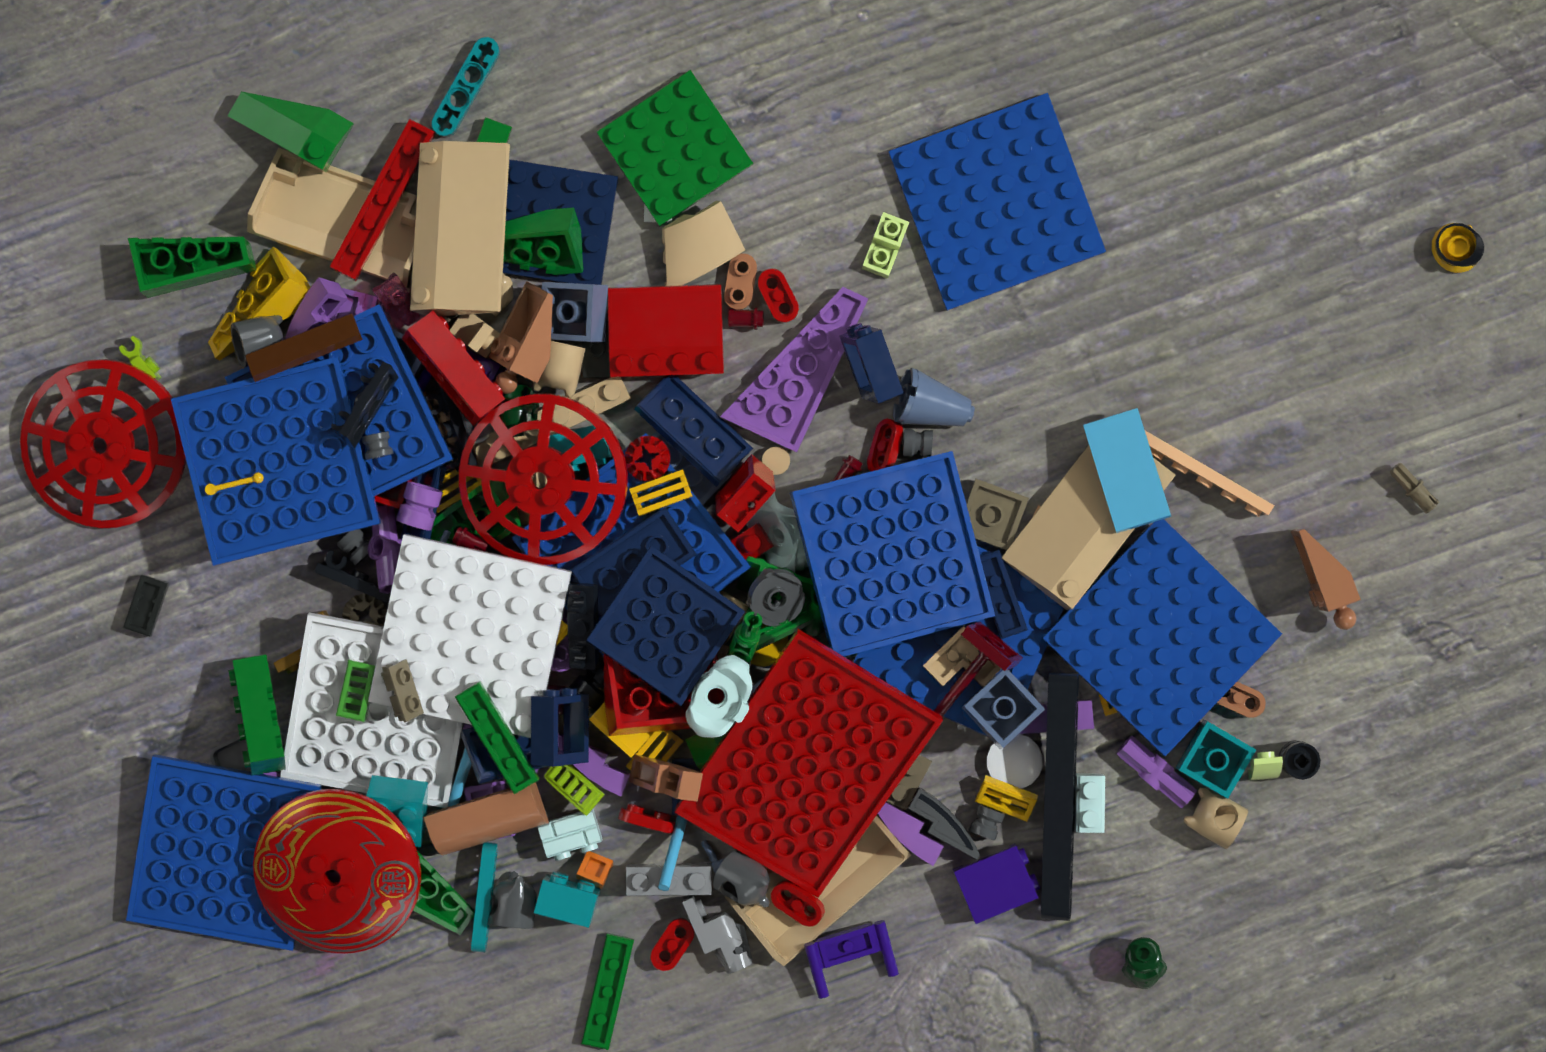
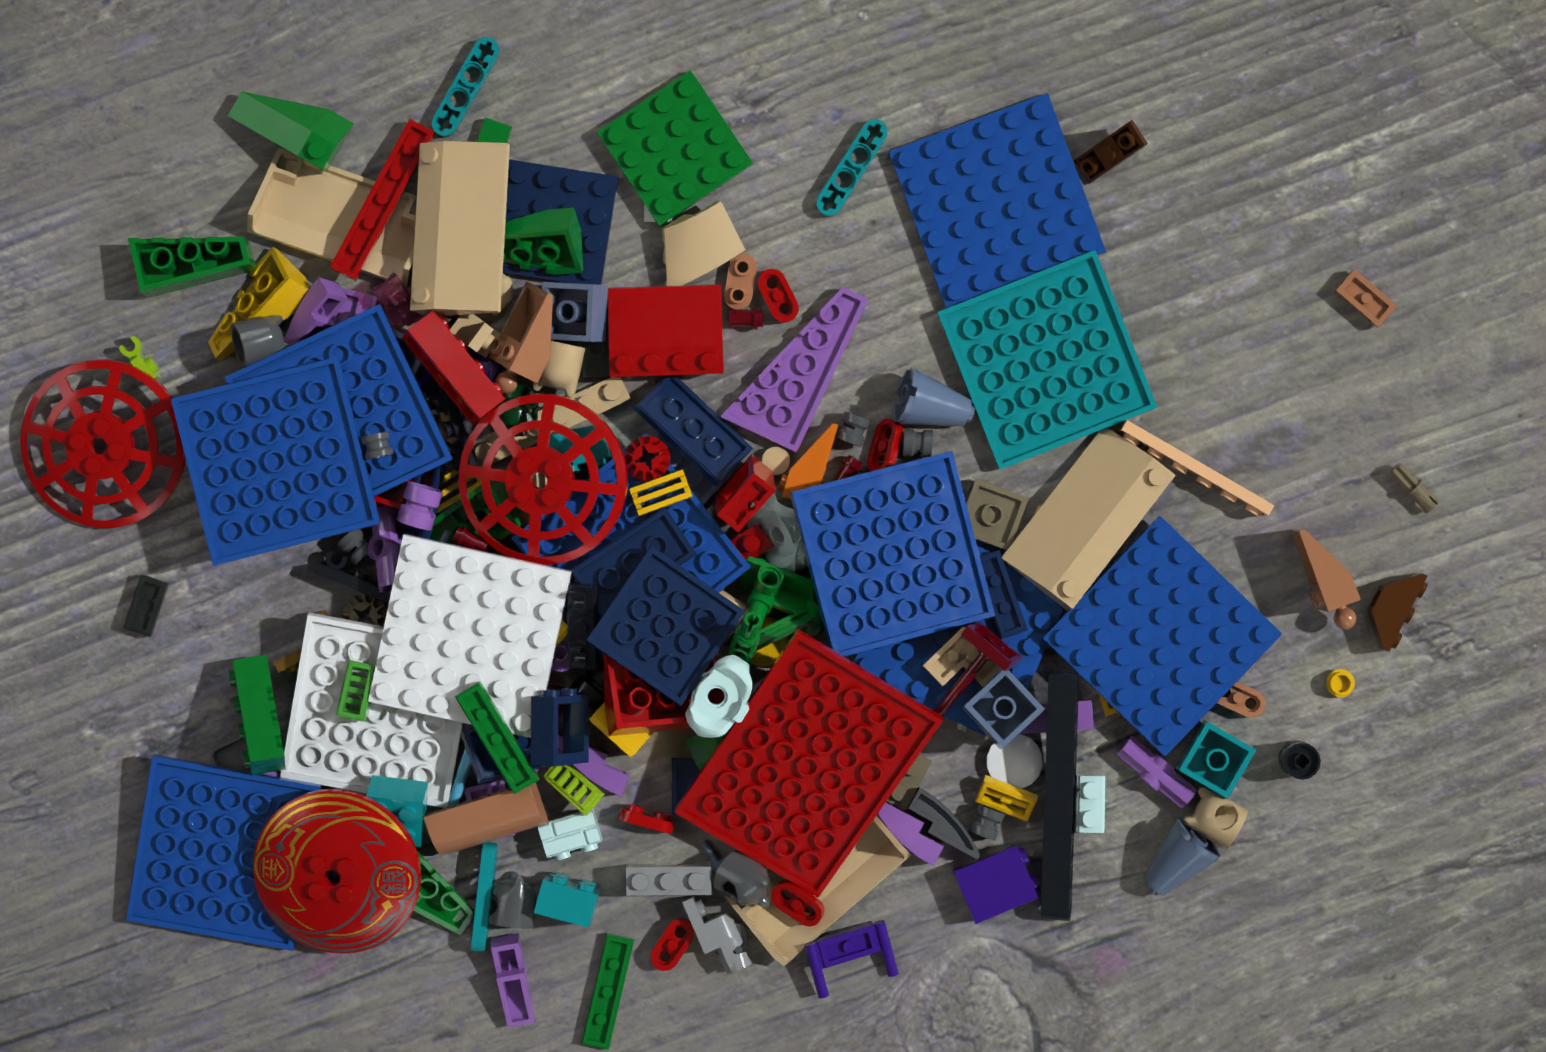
yellow hinge [205,472,264,495] -> none
reddish brown tile [245,313,363,382] -> none
black plate [331,362,398,449] -> none
dark tan hinge [381,659,424,722] -> none
orange plate [576,851,613,889] -> none
yellow tile [626,730,683,770] -> none
nougat slope [629,754,703,802] -> none
medium azure bar [658,815,687,891] -> none
dark grey plate [746,568,805,626] -> none
dark blue window [839,323,904,404] -> none
yellowish green slope [862,212,909,279] -> none
medium azure tile [1083,408,1172,533] -> none
dark green head [1122,937,1167,989] -> none
yellowish green slope [1248,751,1283,781] -> none
yellow piece [1432,223,1484,273] -> none
none -> medium lavender slope [491,933,536,1028]
none -> orange slope [778,423,838,499]
none -> teal beam [817,119,887,217]
none -> dark grey wheel [835,411,871,447]
none -> teal plate [937,250,1158,470]
none -> reddish brown slope [1073,120,1148,184]
none -> sand blue cone [1144,818,1221,896]
none -> yellow plate [1326,669,1355,697]
none -> nougat plate [1335,269,1397,328]
none -> reddish brown slope [1367,573,1428,652]

